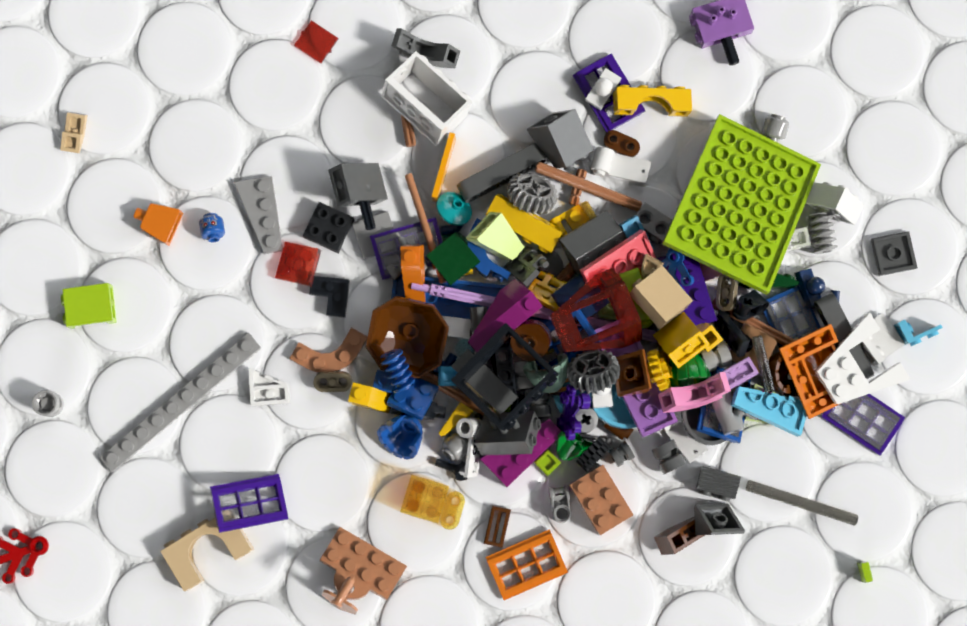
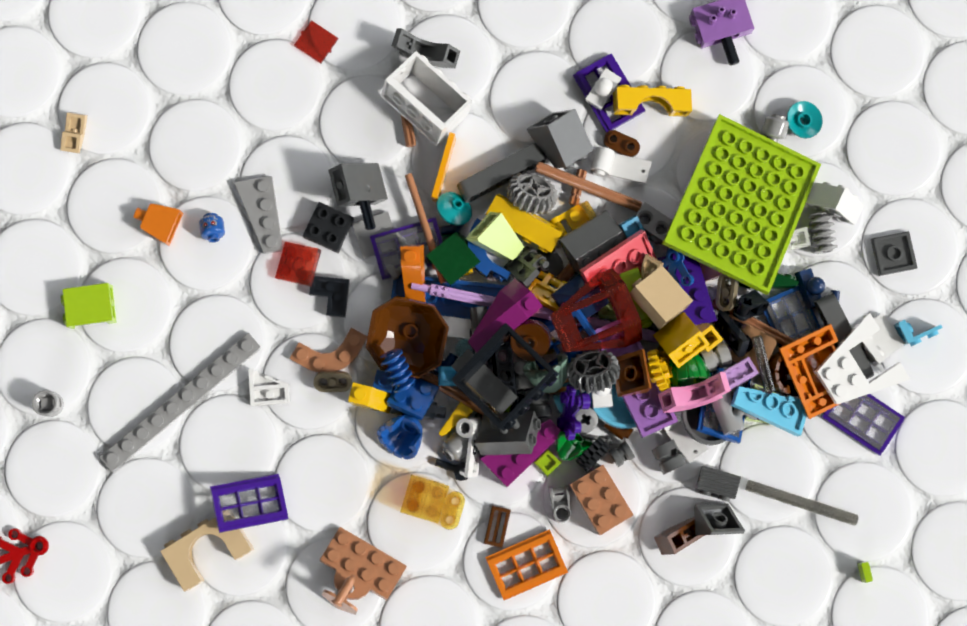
none -> teal dish [787,101,823,139]

